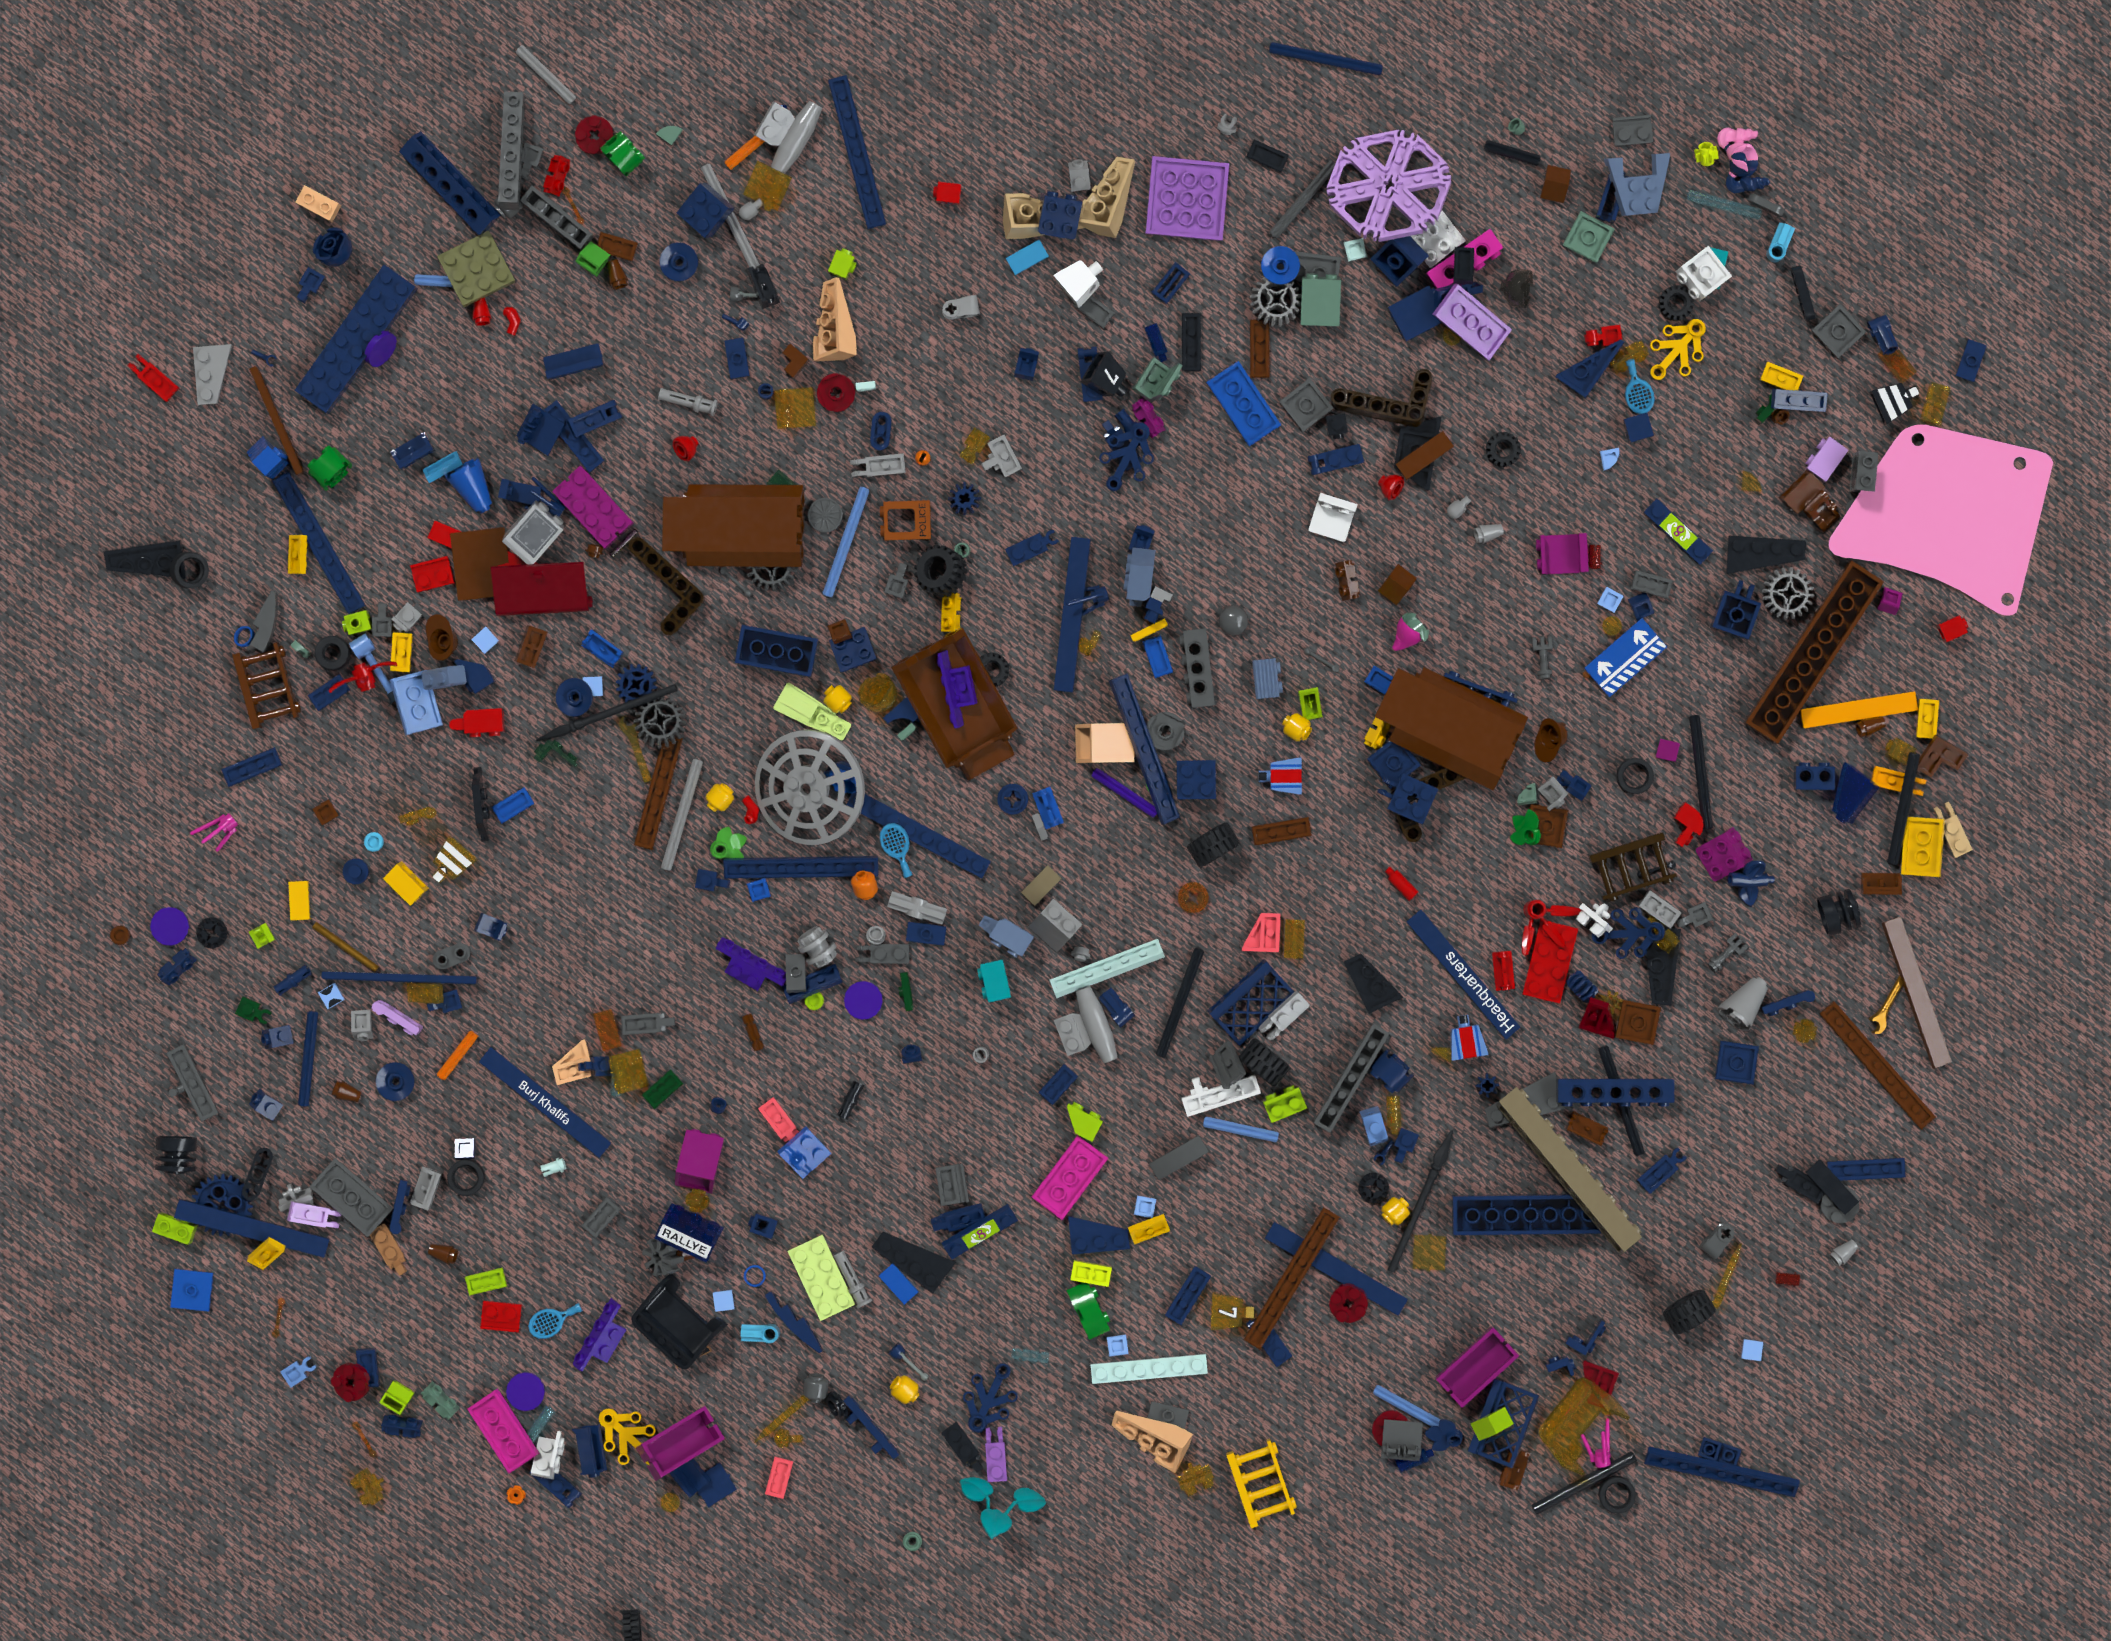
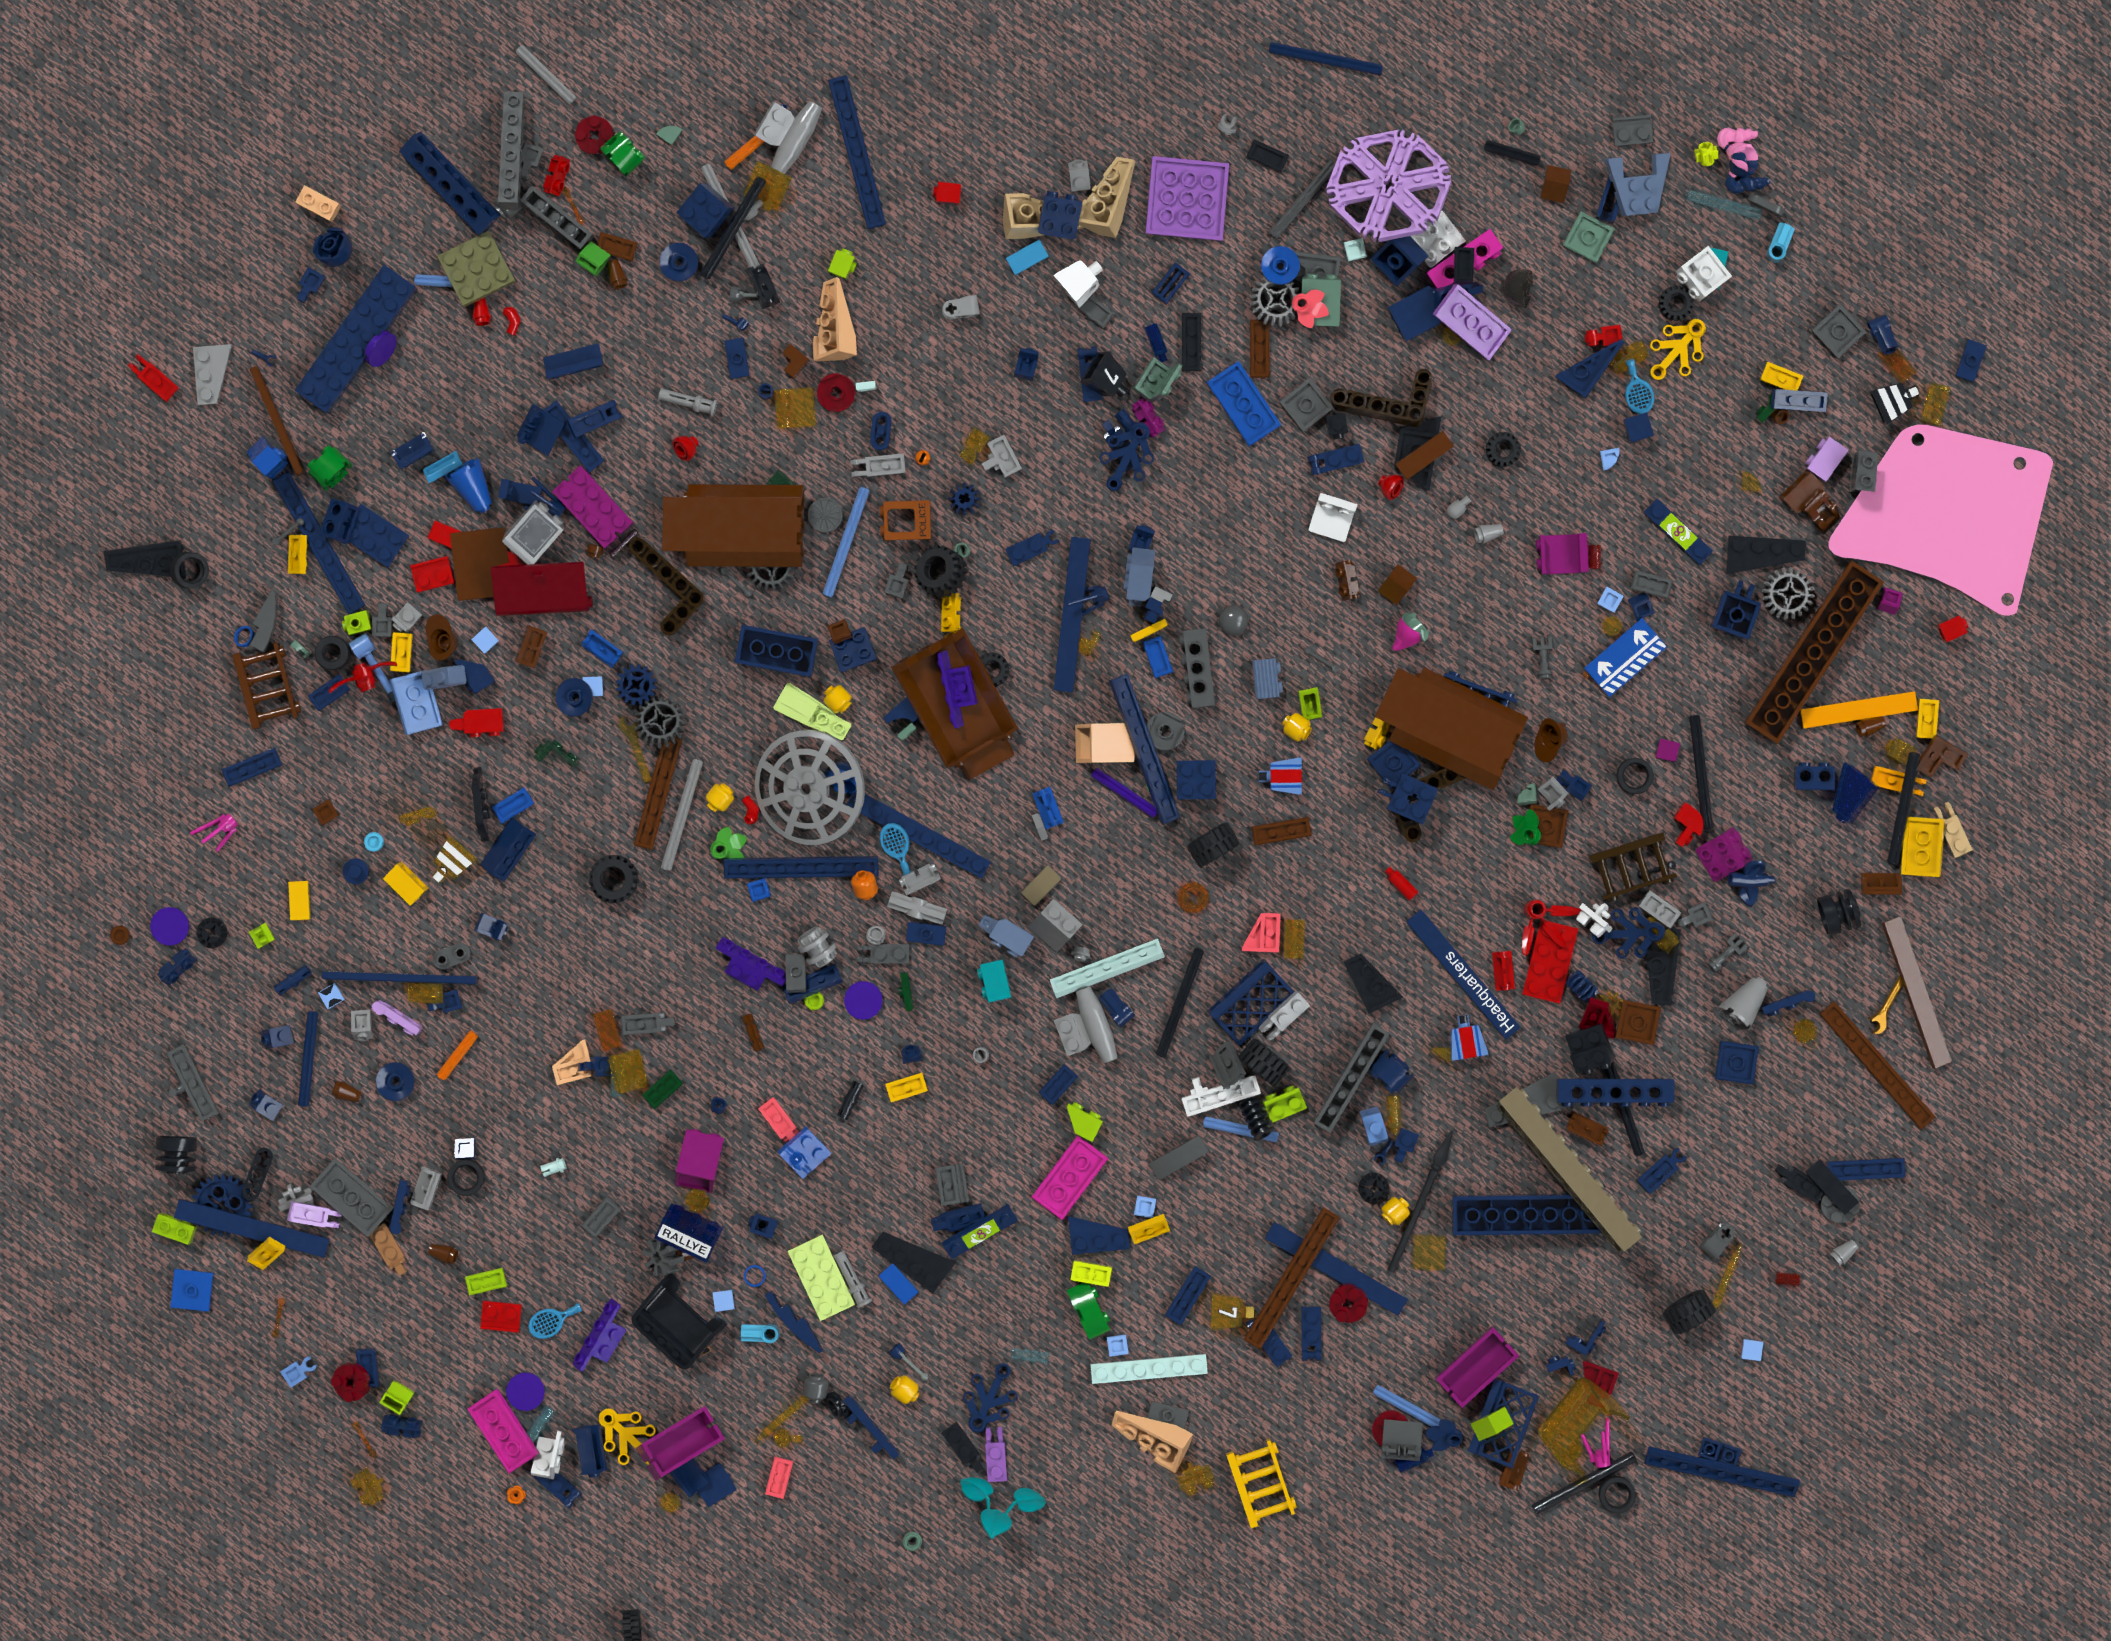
dark green plate [235,996,272,1024] -> none
pearl gold bar [312,922,379,972] -> none
sand green hinge [420,1381,460,1420] -> none
dark blue tile [479,1047,612,1158] -> none
black piece [536,684,678,741] -> none
dark blue plate [695,869,730,891] -> none
clear yellow cylinder [858,673,897,713] -> none
dark blue gear [997,784,1028,815] -> none
blue tile [1364,666,1393,695] -> none
dark blue gear [1475,1073,1499,1097] -> none
black beam [1790,265,1815,321] -> none
none -> dark grey hinge [272,518,304,545]
none -> dark blue brick [318,498,360,545]
none -> dark blue plate [348,504,410,568]
none -> dark blue panel [480,818,536,882]
none -> black tyre [589,855,639,903]
none -> black axle [700,176,766,279]
none -> yellow plate [885,1073,928,1102]
none -> light grey hinge [899,863,941,896]
none -> black piece [1239,1097,1275,1141]
none -> coral plate [1292,290,1329,328]
none -> dark blue plate [1301,1306,1321,1361]
none -> black plate [1565,1023,1615,1075]

